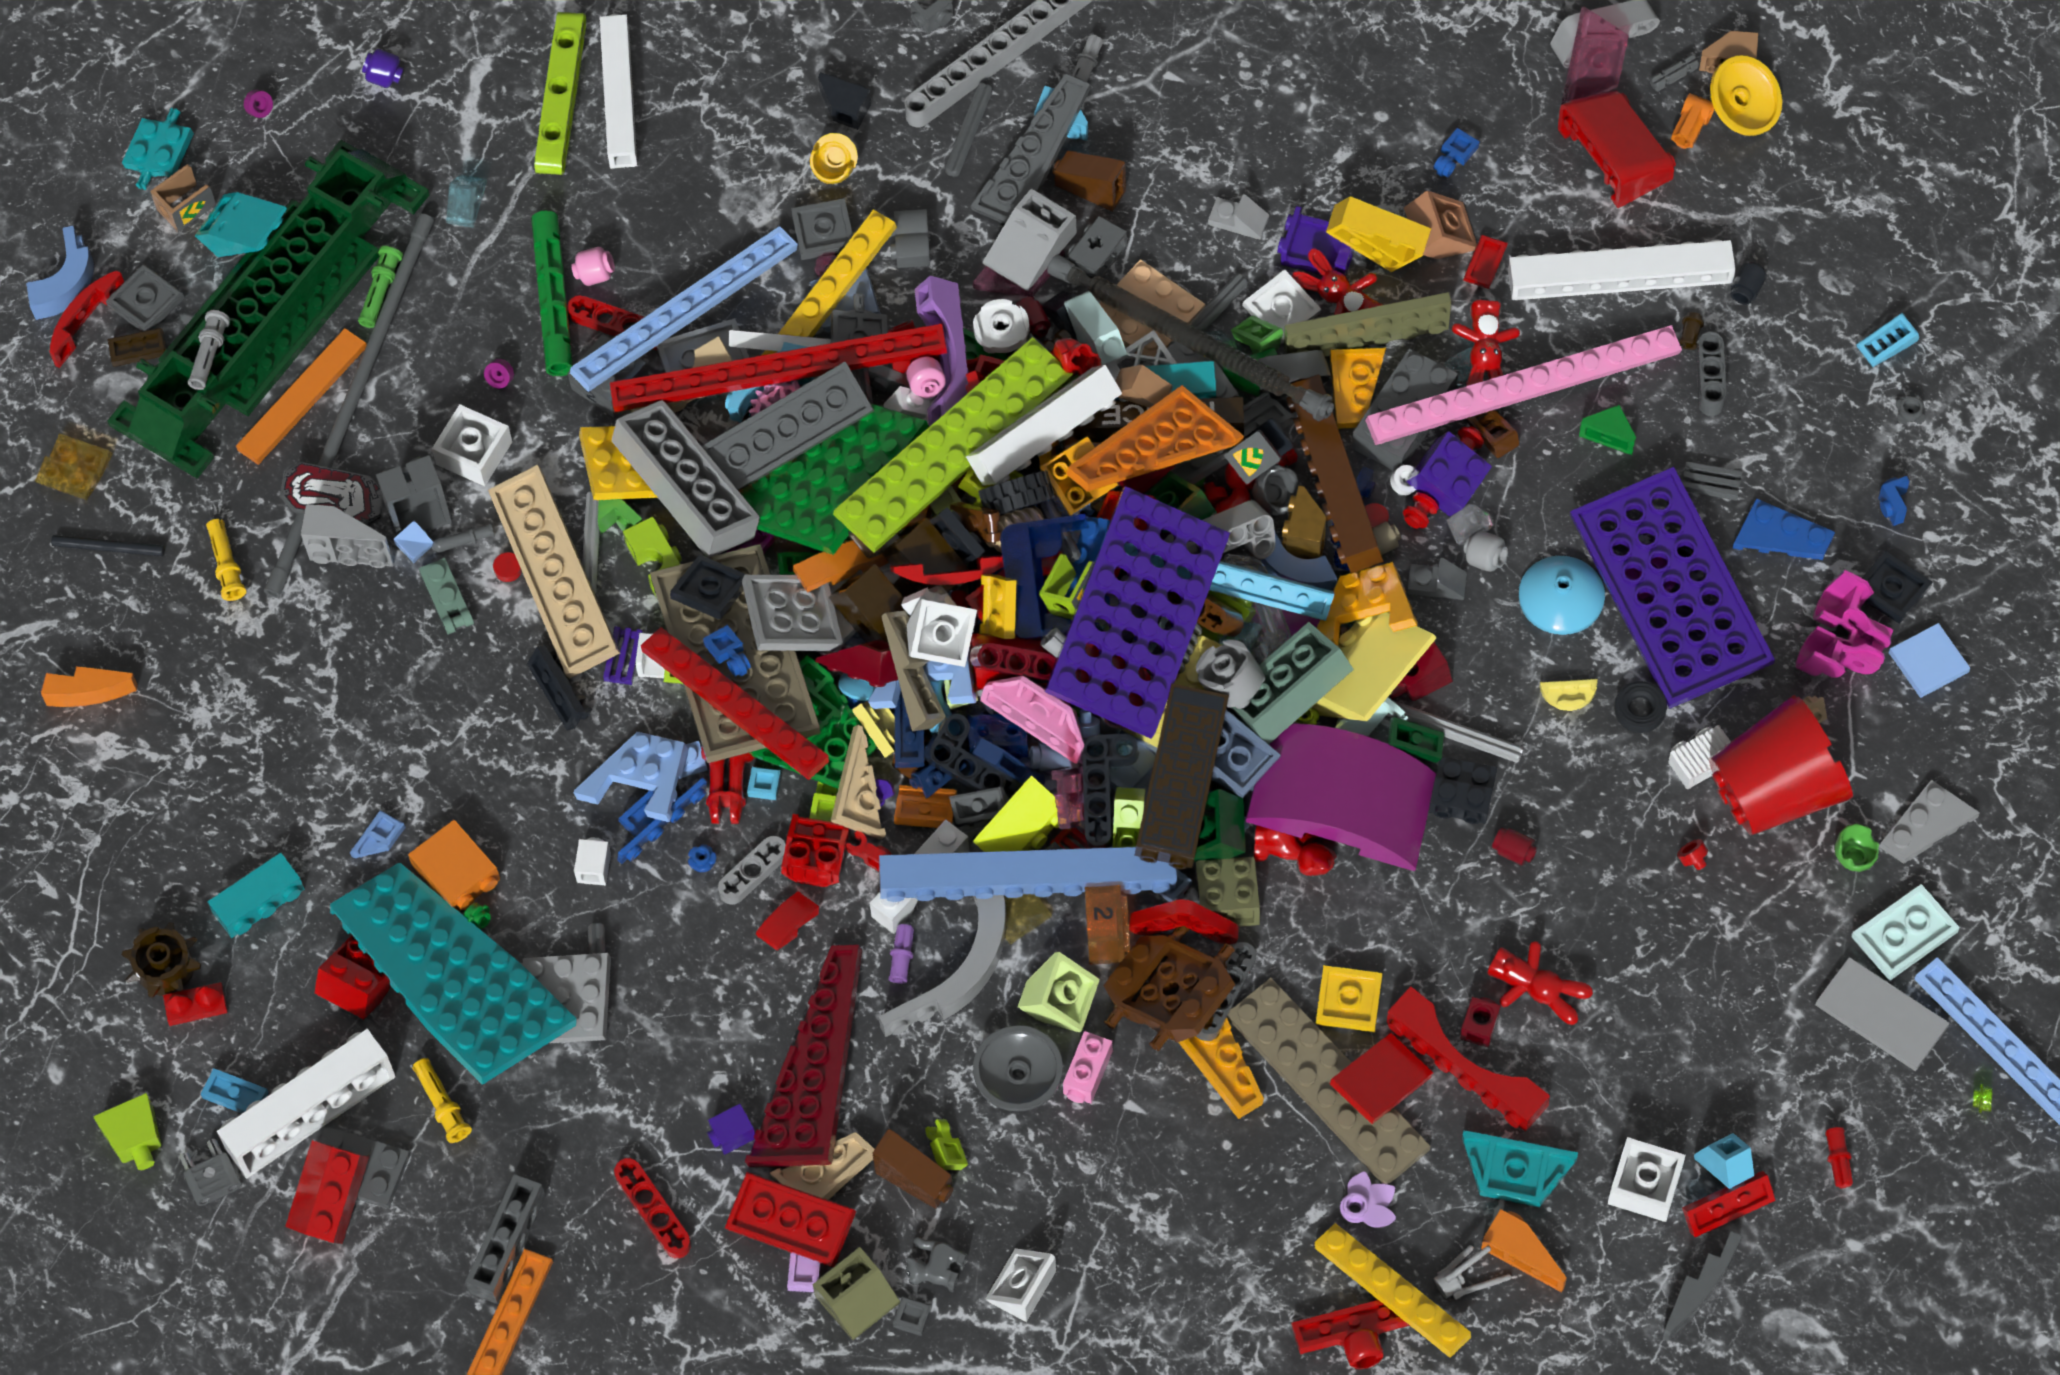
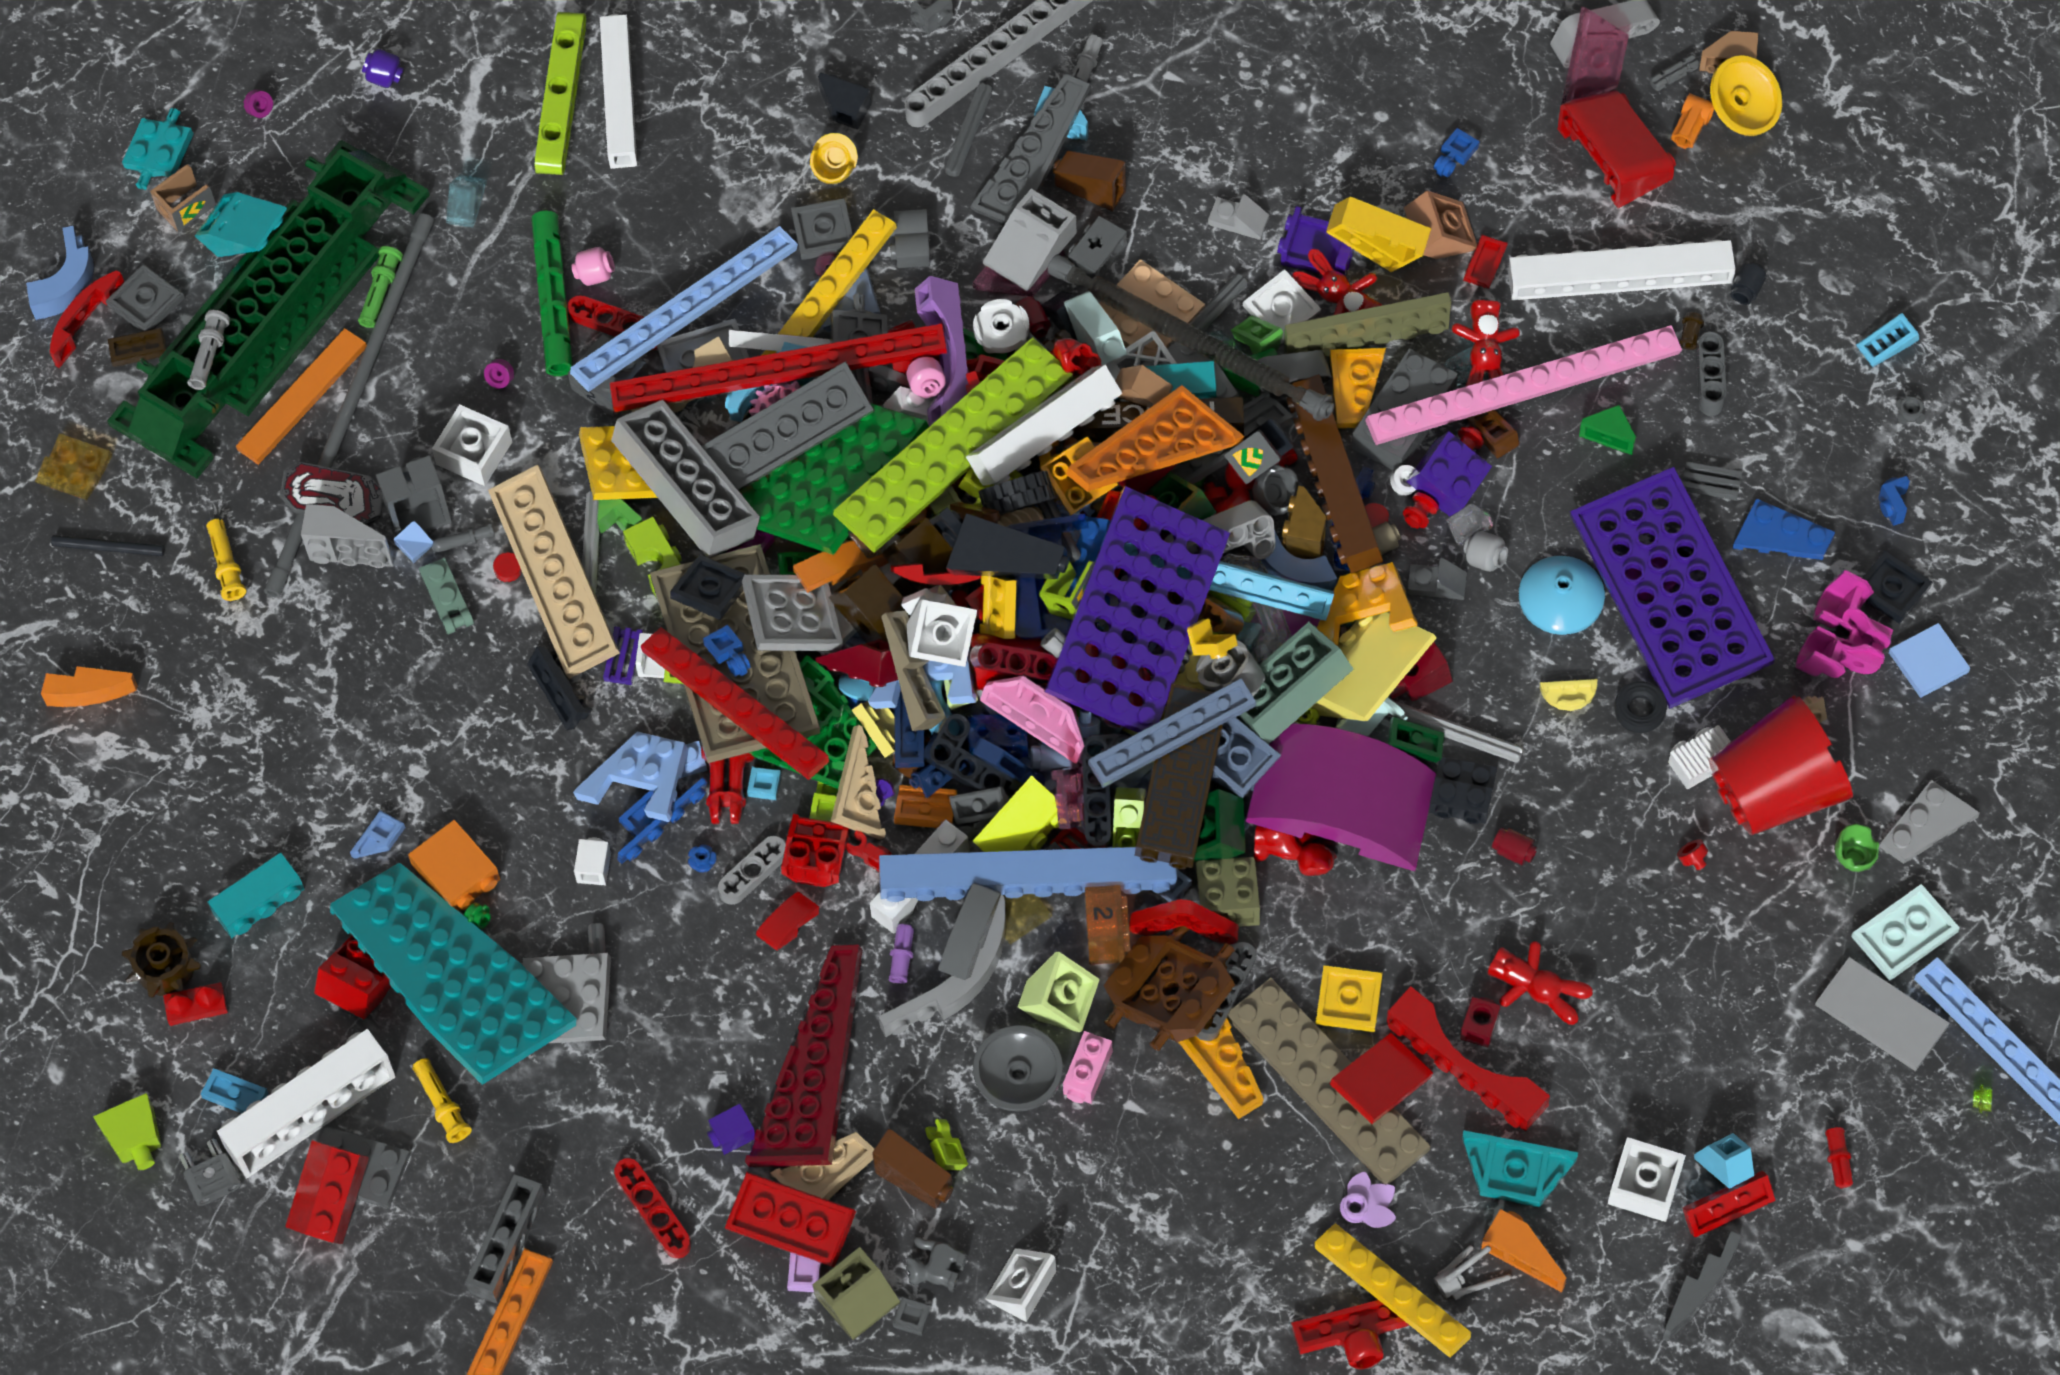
none -> dark grey slope [938,882,1002,980]
none -> black slope [946,513,1070,579]
none -> sand blue plate [1088,678,1256,788]
none -> yellow bracket [1187,619,1238,659]

